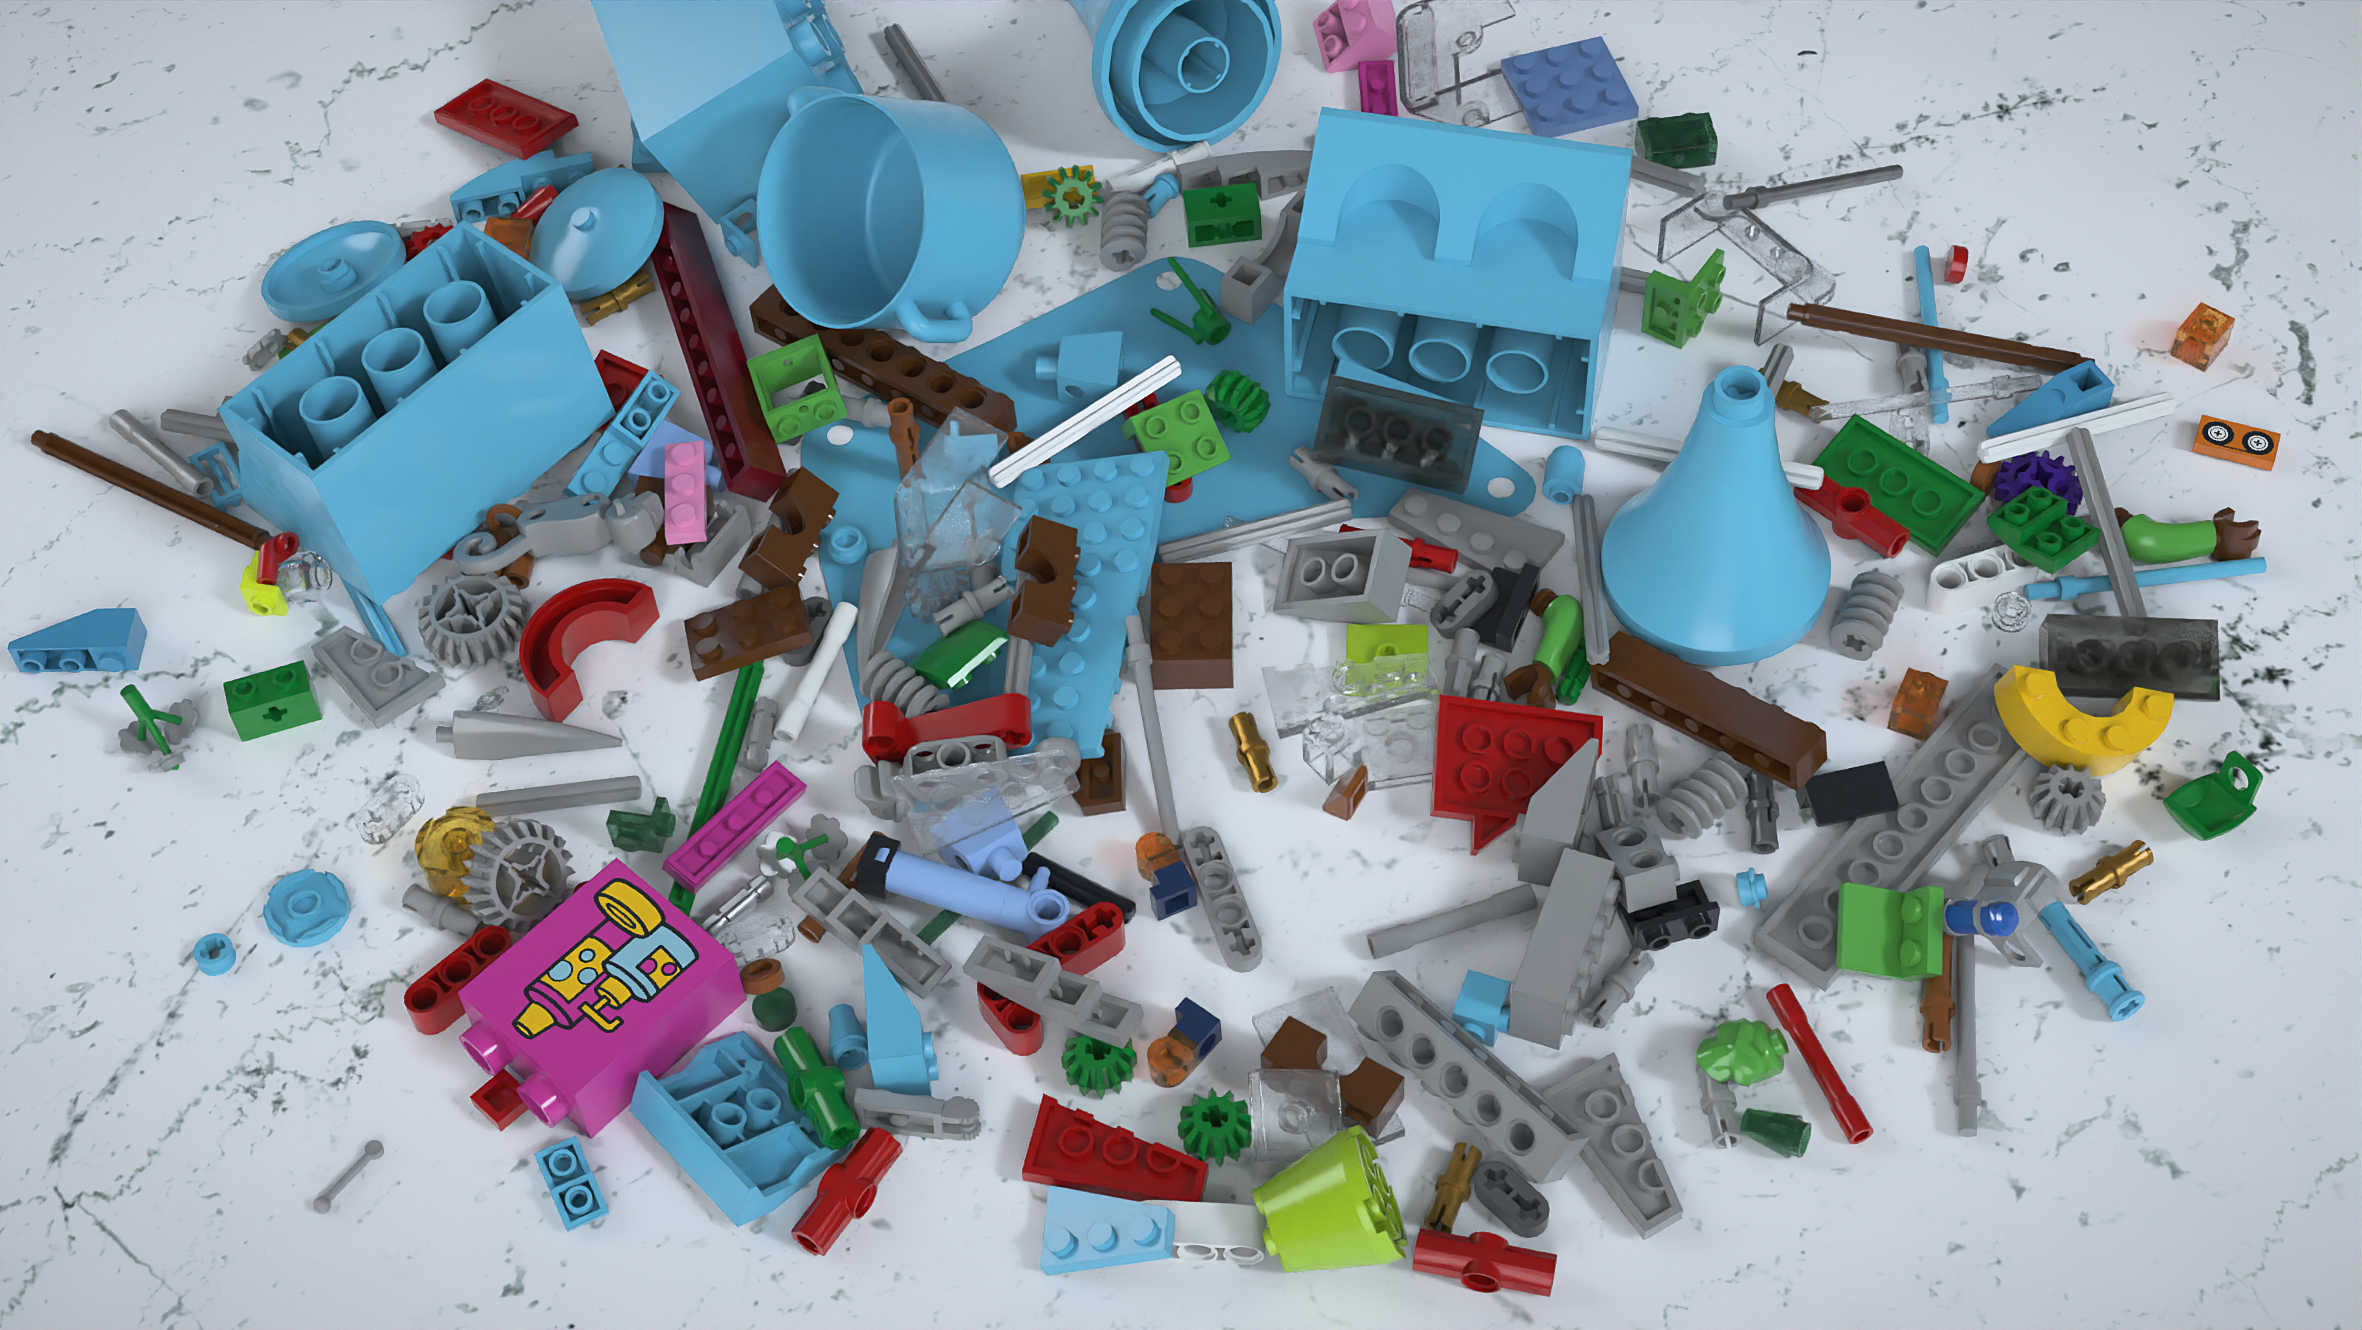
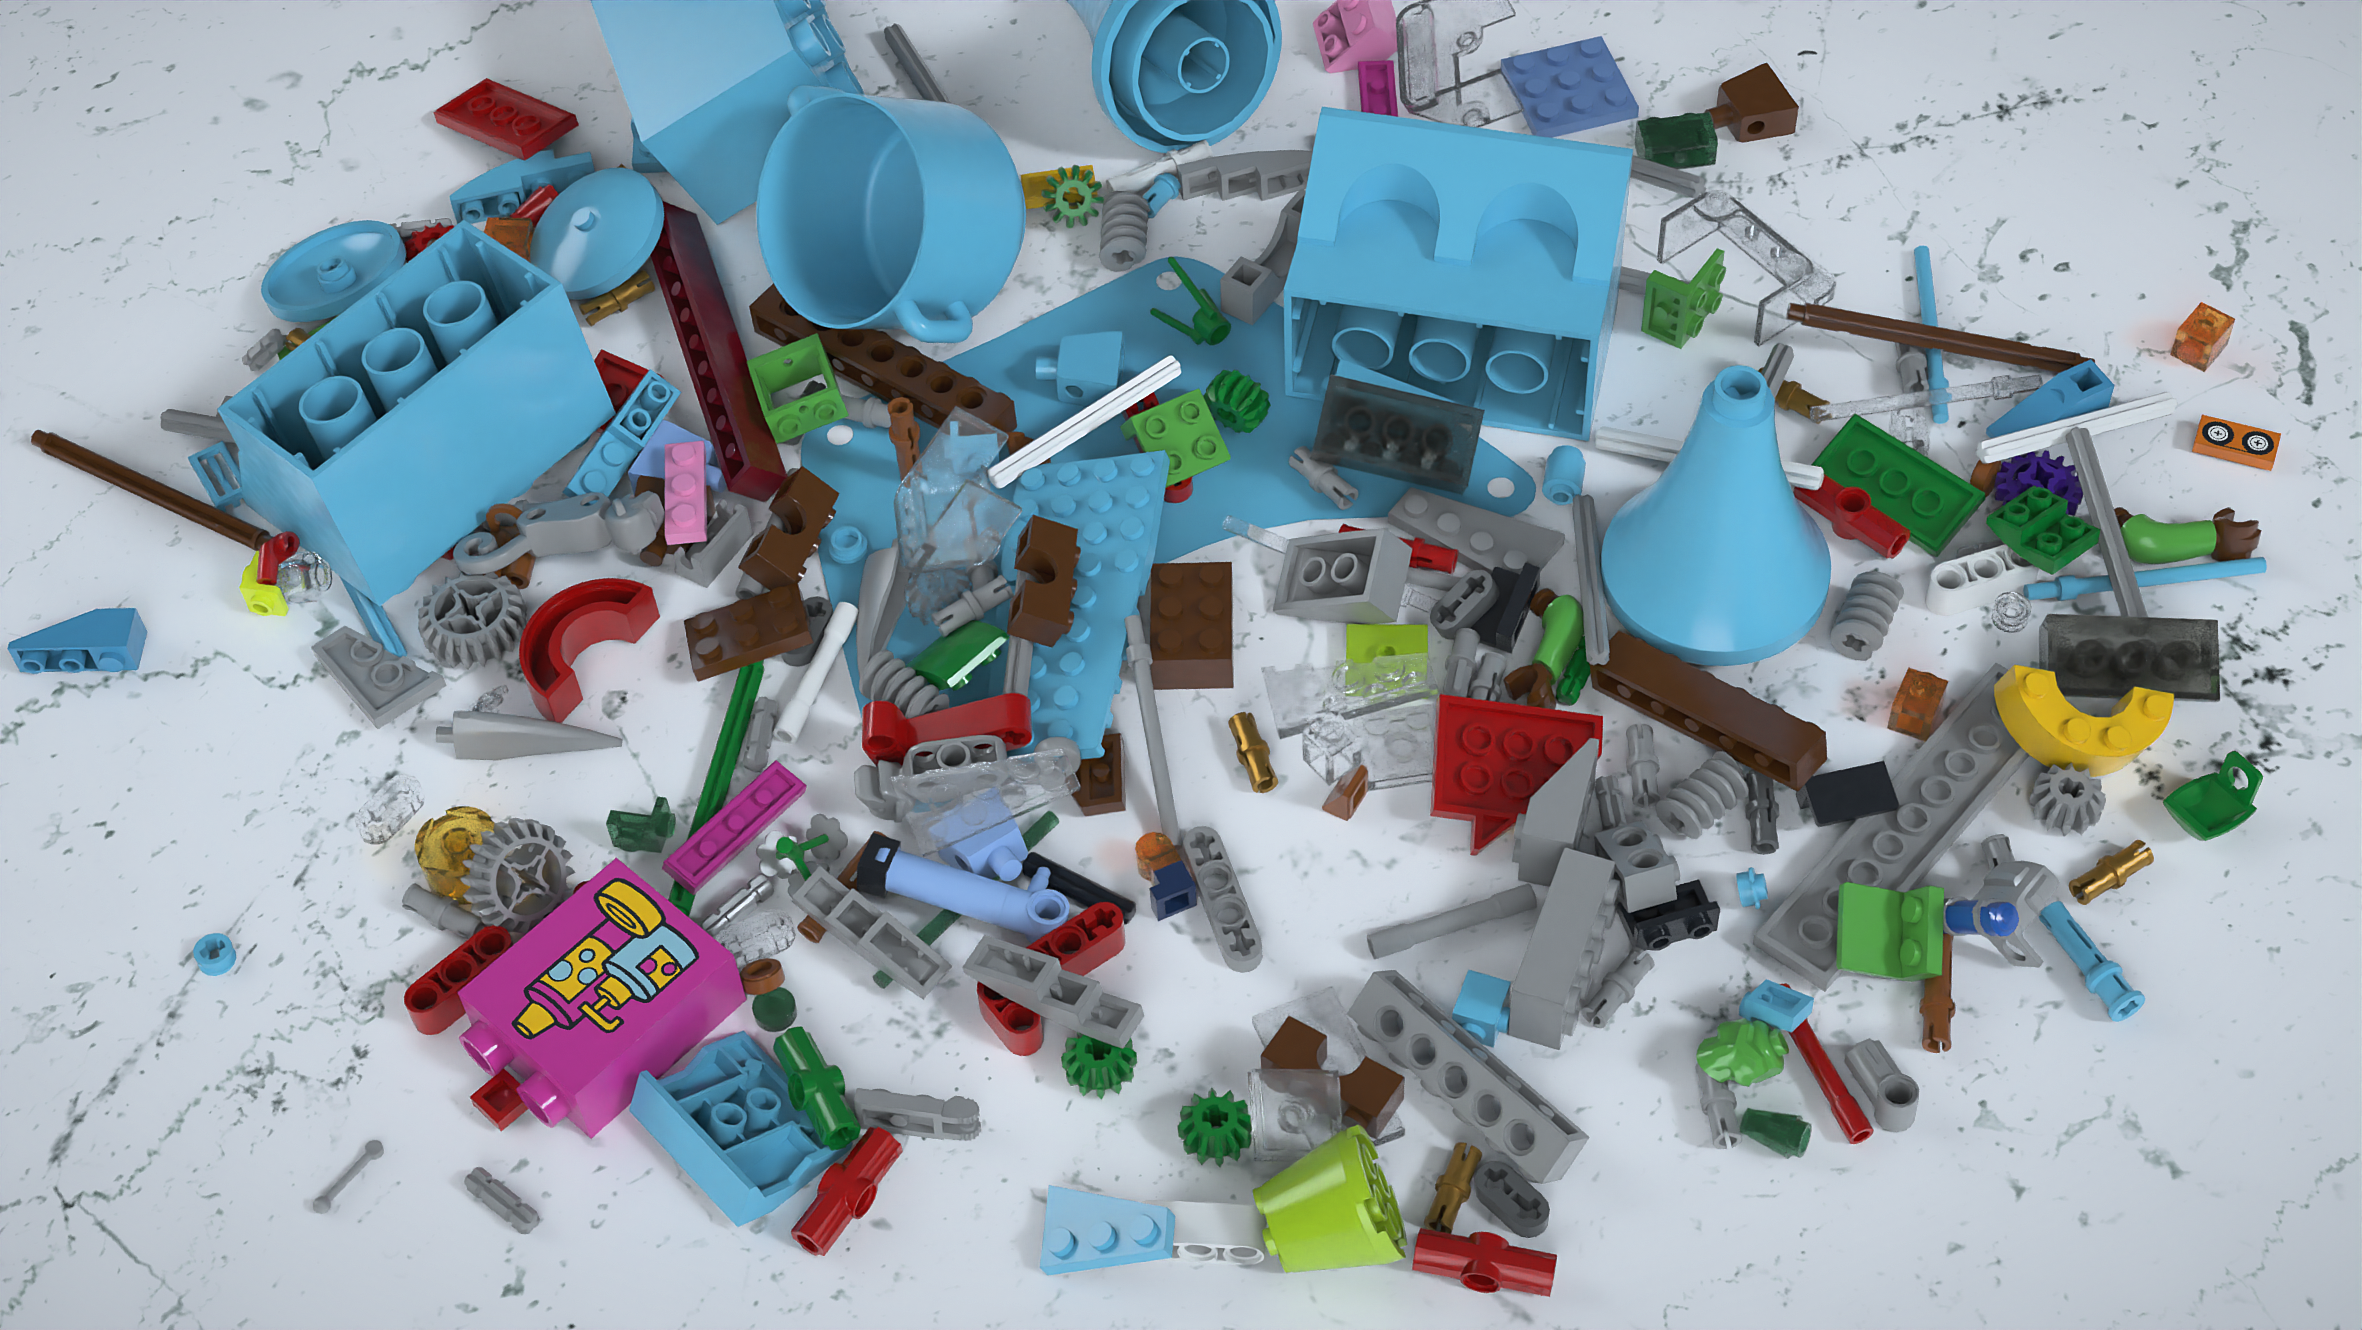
light grey piece [109,409,214,499] -> none
light grey plant [118,684,198,772] -> none
green brick [223,660,322,742] -> none
medium azure tile [263,869,351,948] -> none
light grey axle [476,775,642,818] -> none
medium azure slope [534,1135,610,1233] -> none
medium azure bracket [719,198,759,268] -> none
medium azure cone [828,1004,869,1070] -> none
medium azure slope [862,944,939,1096] -> none
red wing [1022,1093,1209,1202] -> none
leg [1147,997,1222,1088] -> none
light grey axle [1159,497,1353,563] -> none
green brick [1182,182,1262,248] -> none
light grey wing [1540,1052,1683,1240] -> none
flat silver bar [1723,164,1903,210] -> none
red tile [1944,245,1969,284] -> none
light grey bar [1954,934,1982,1138] -> none
none -> light grey axle [464,1167,540,1234]
none -> reddish brown torso [1704,63,1799,143]
none -> medium azure bracket [1739,979,1814,1032]
none -> light grey piece [1844,1038,1920,1132]

